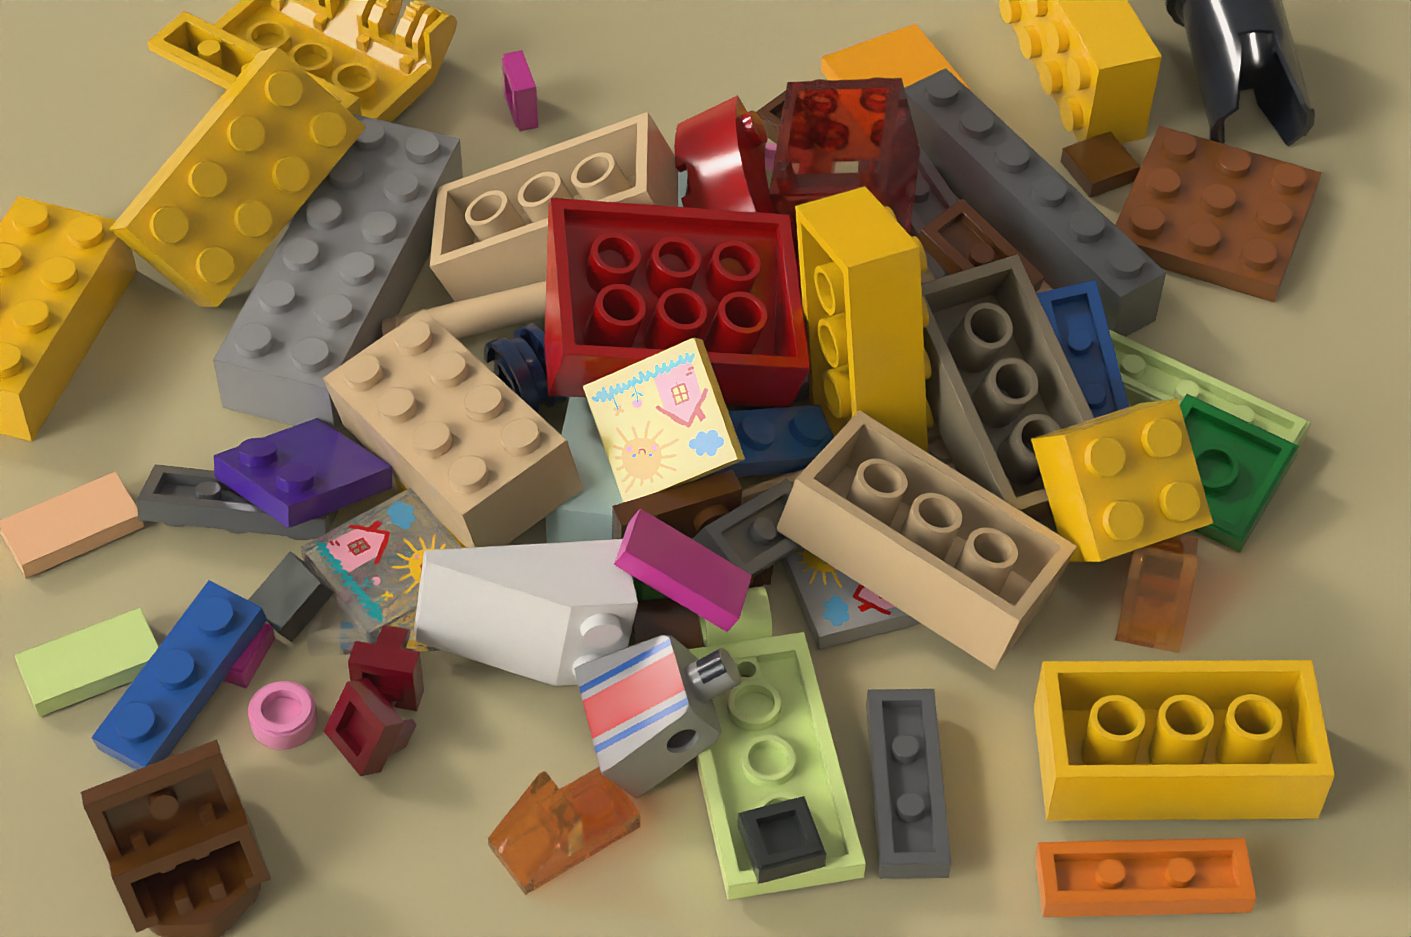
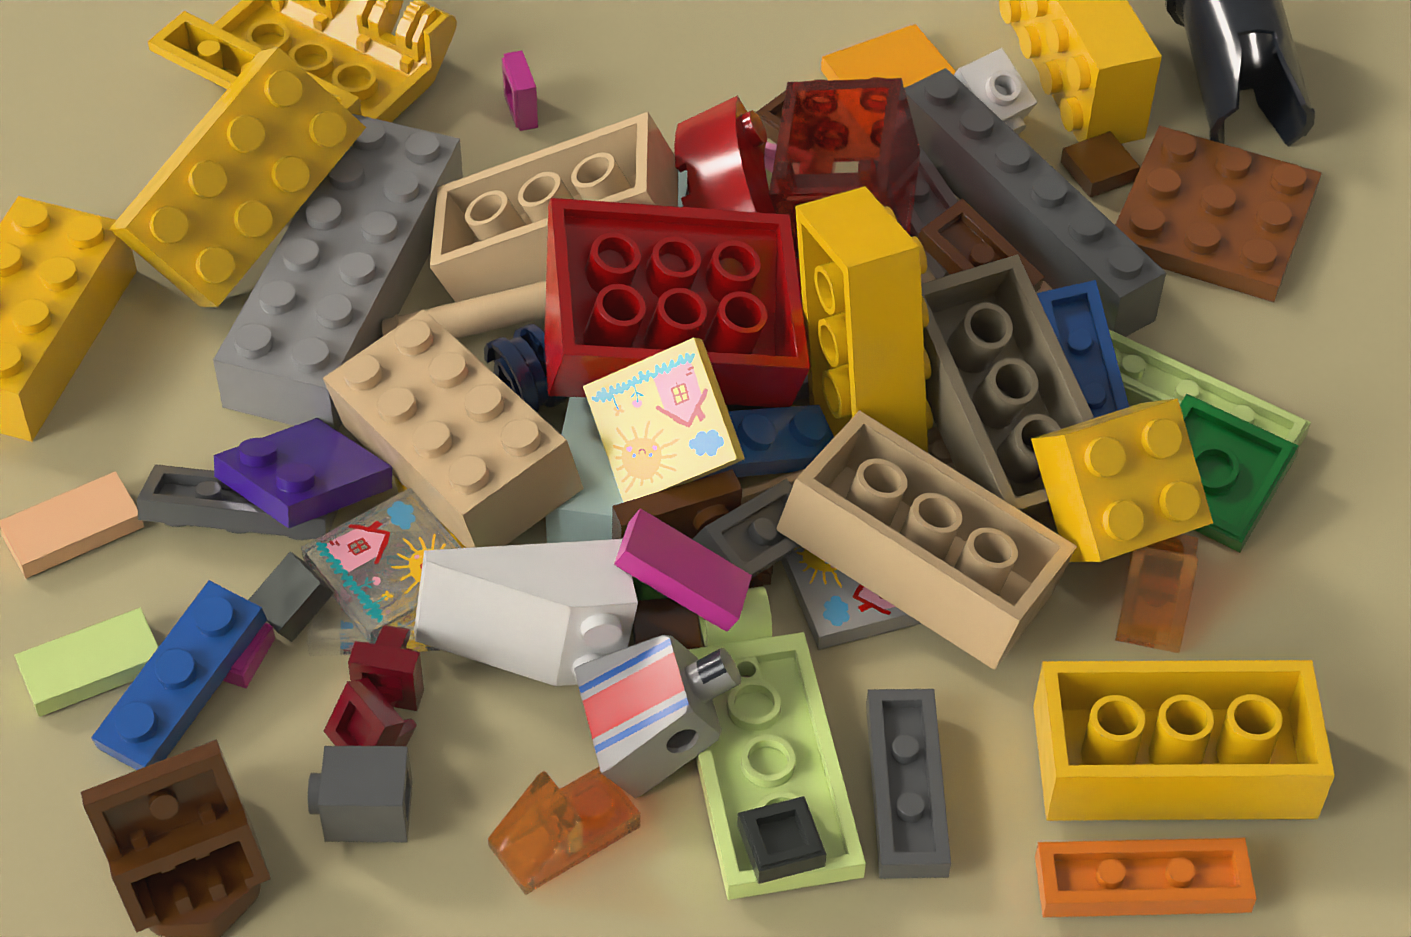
bright pink tile [248,681,318,750] -> none
none -> dark grey brick [308,746,413,842]
none -> white brick [954,48,1038,135]

